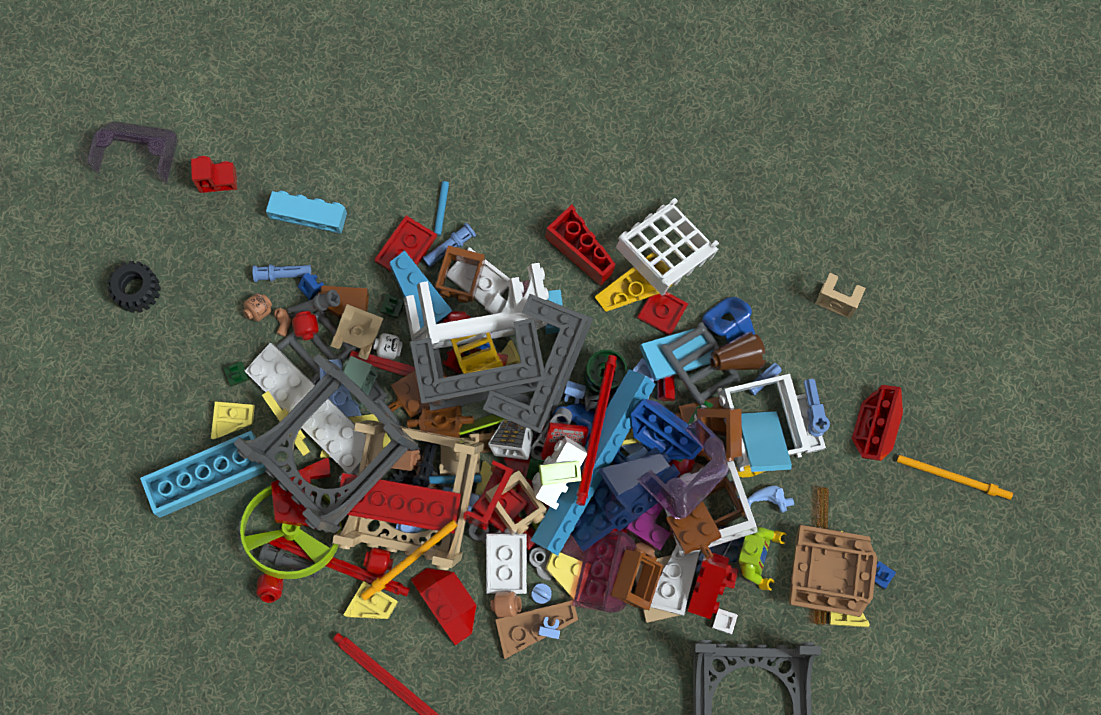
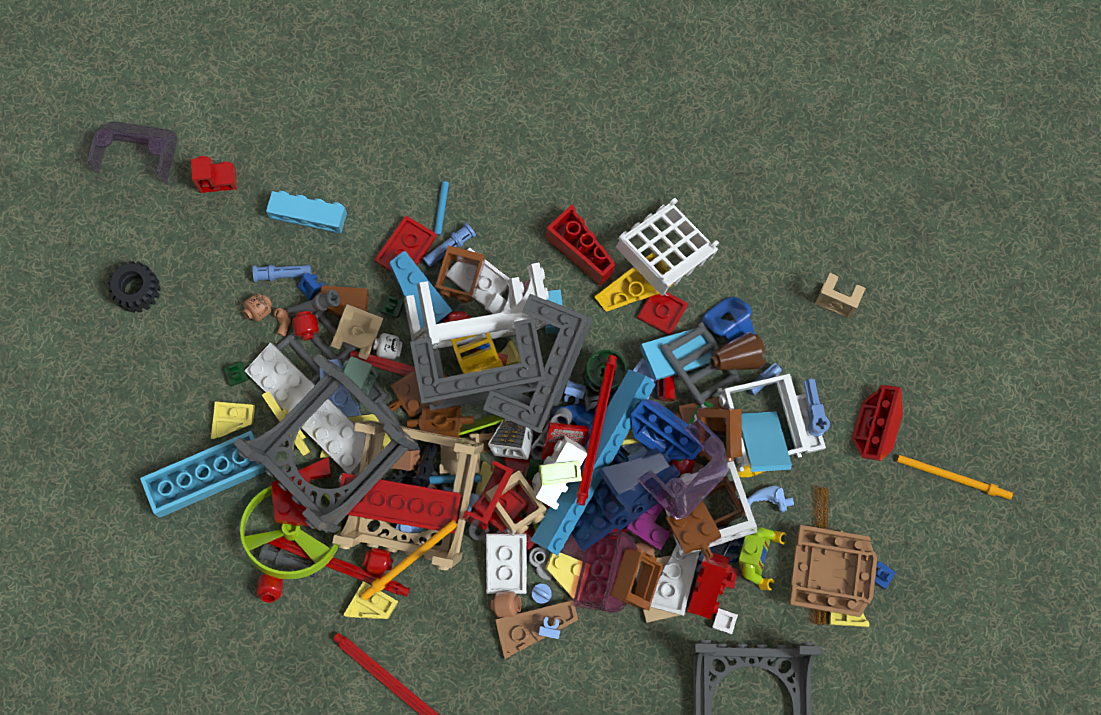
red wedge [411,568,477,646] -> none
red tile [442,348,466,374] -> none

